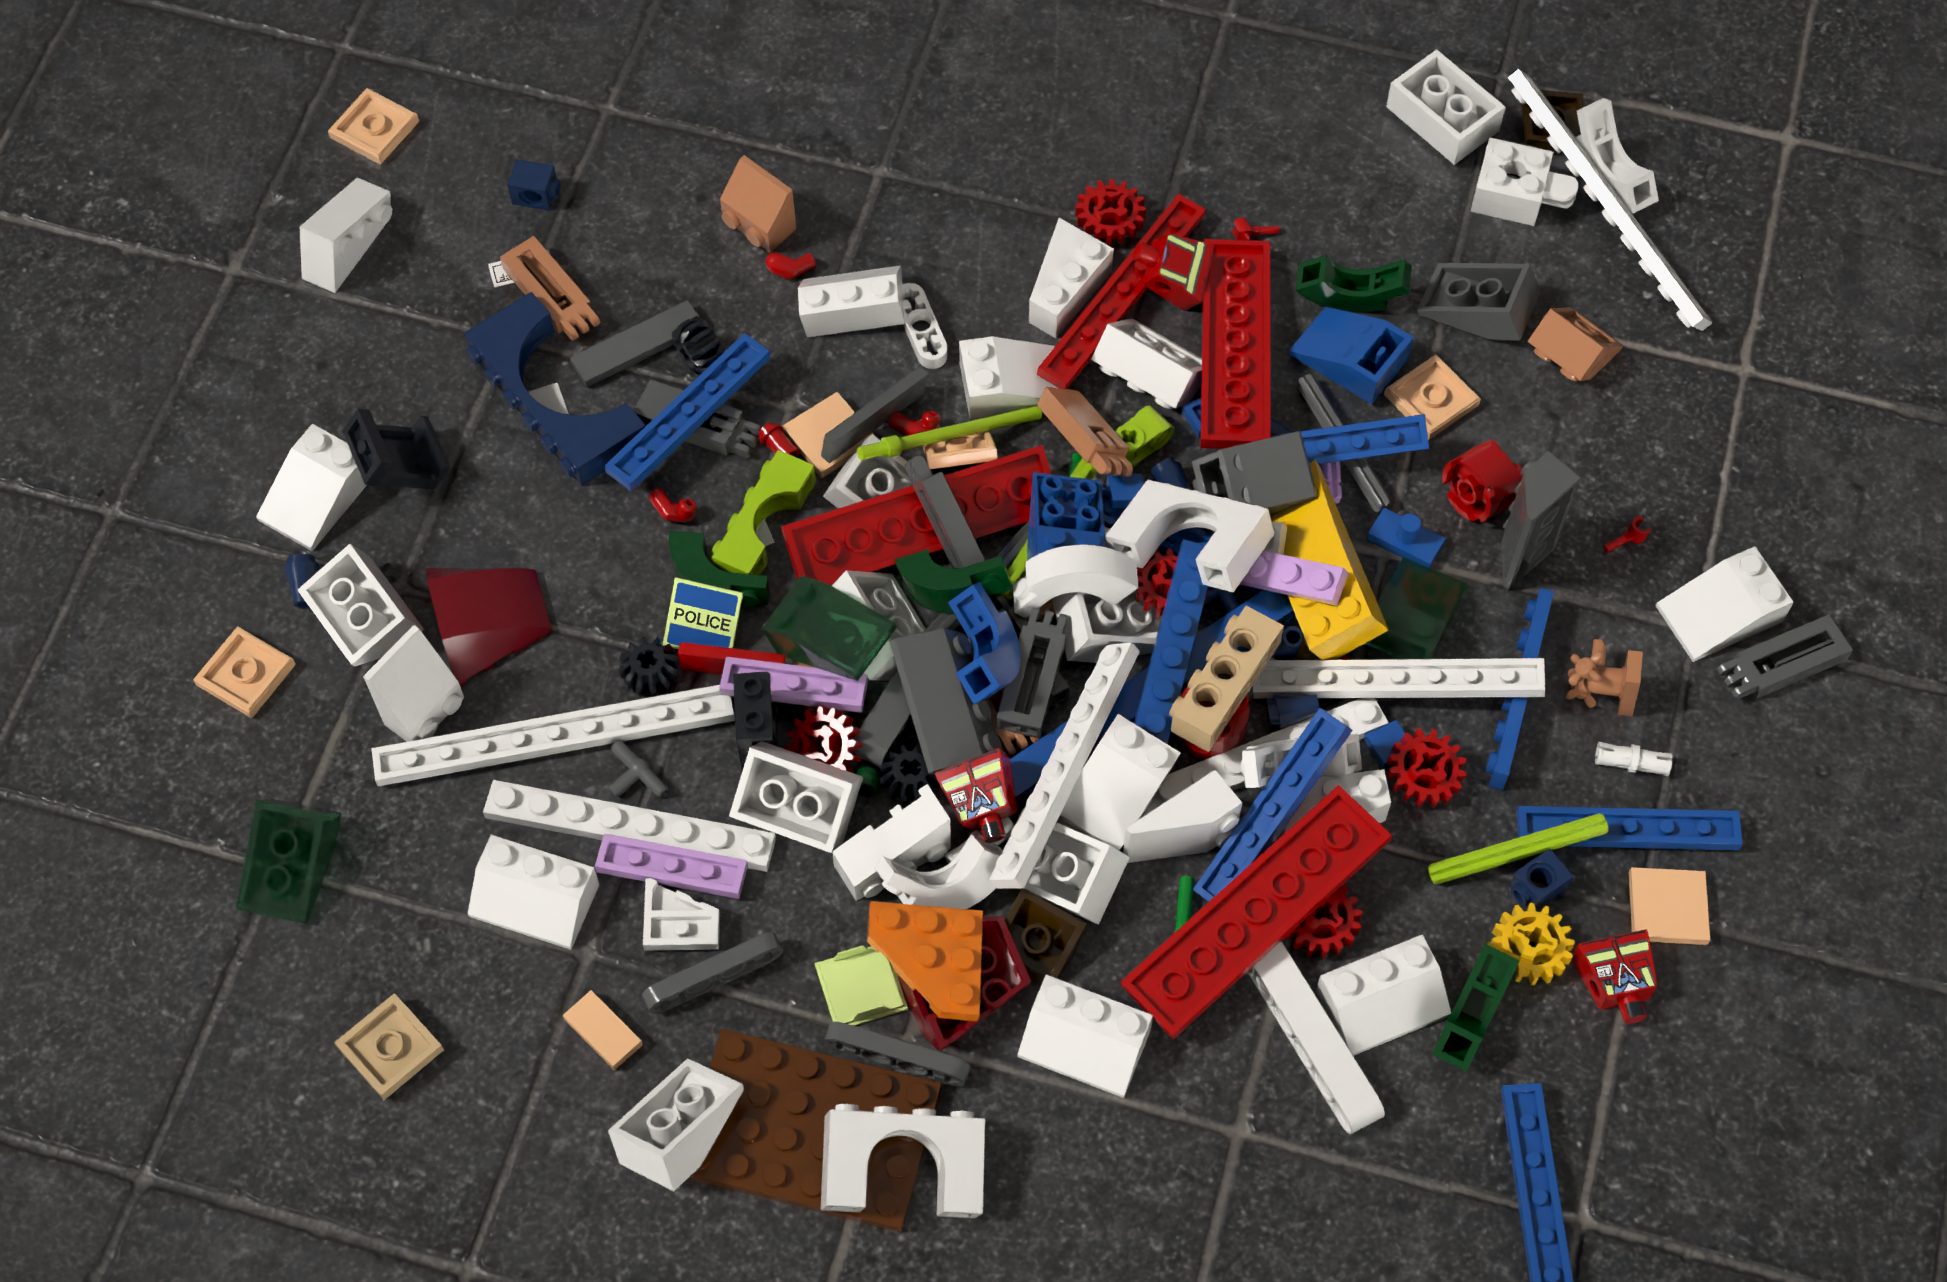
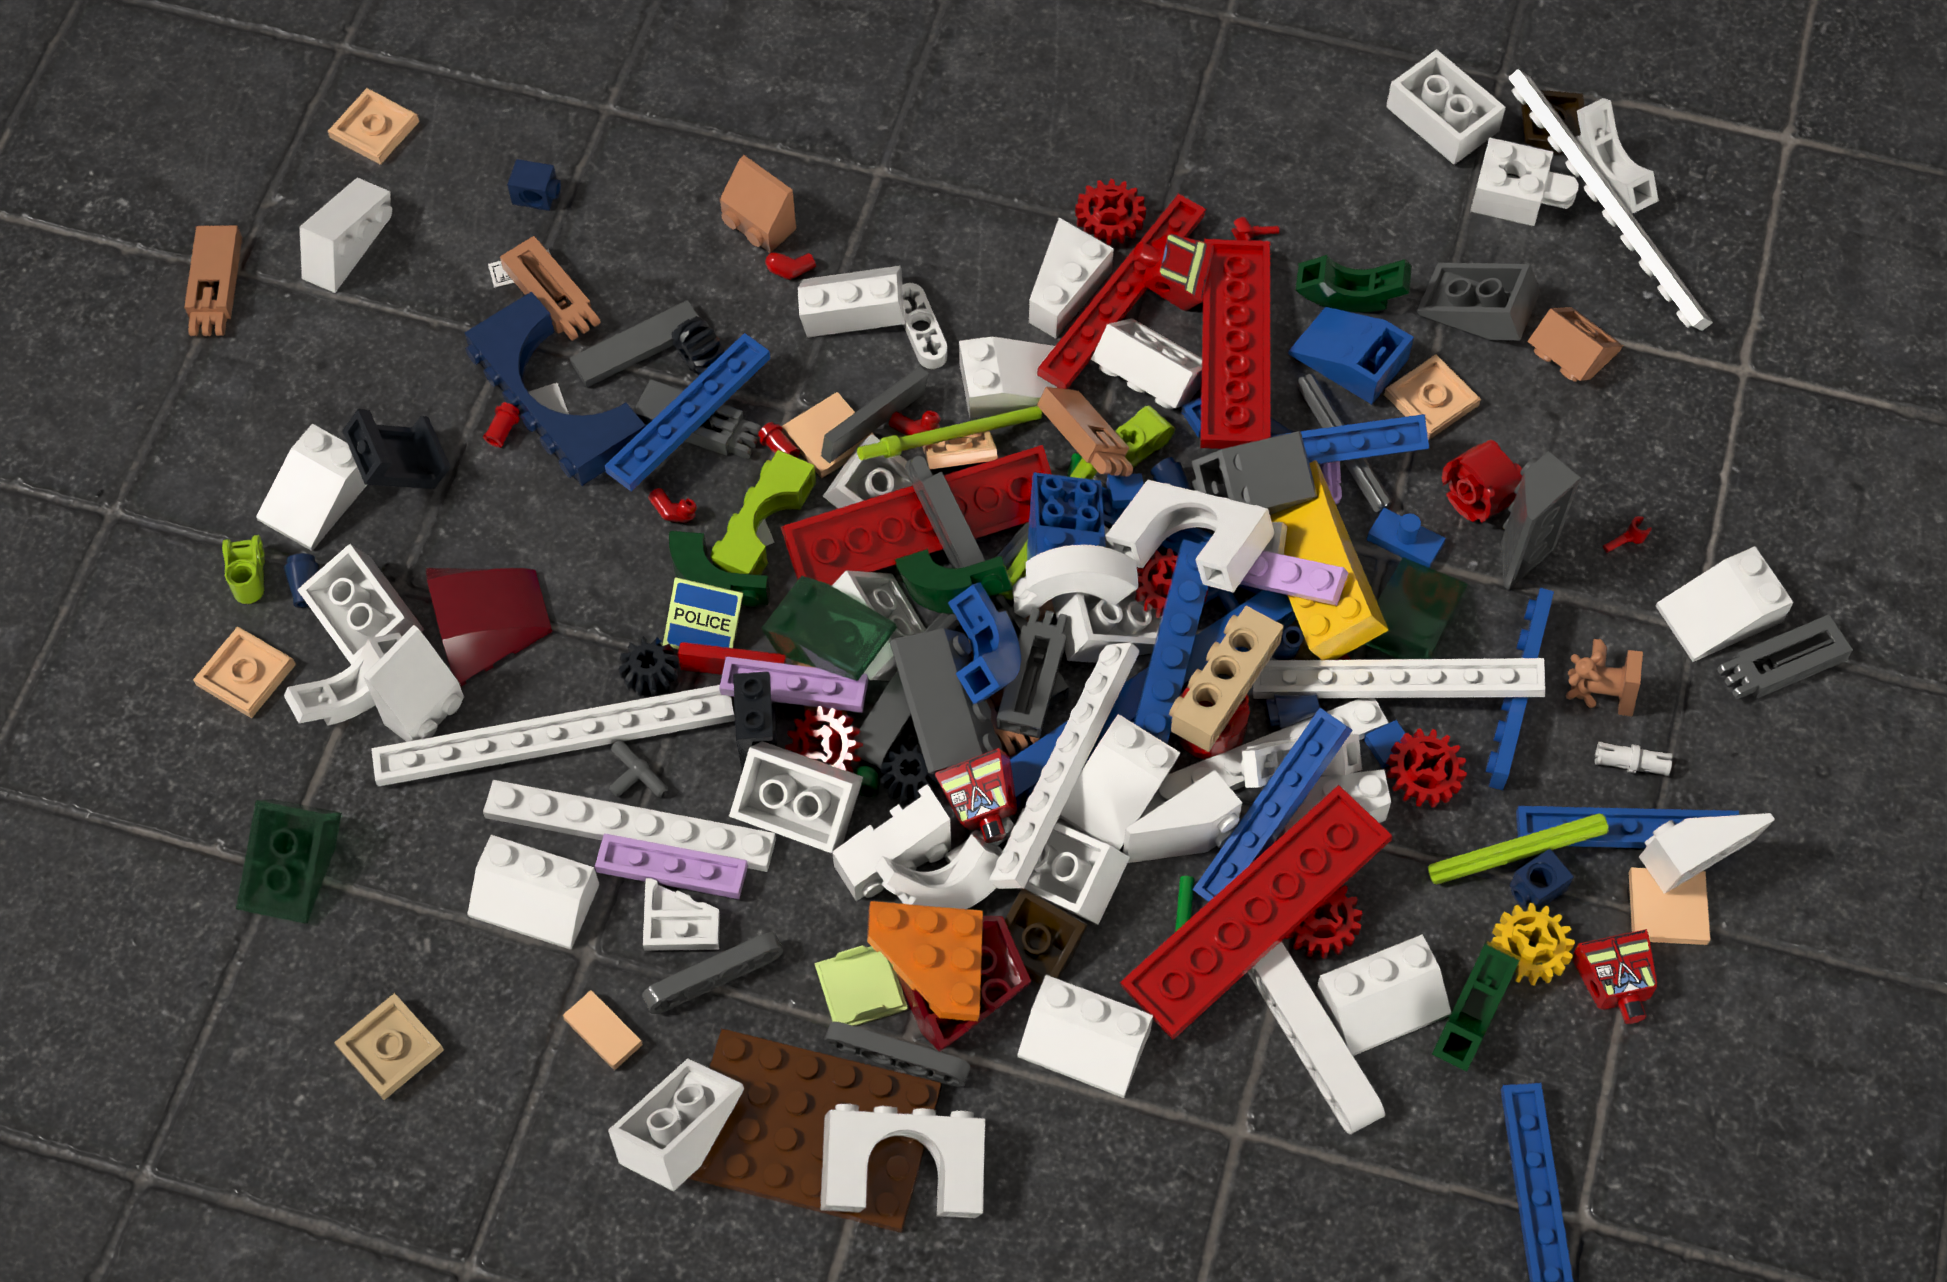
none -> nougat hinge [184,226,242,336]
none -> lime piece [222,535,265,604]
none -> white arch [284,632,402,726]
none -> red pin [483,402,520,448]
none -> white slope [1639,813,1775,894]

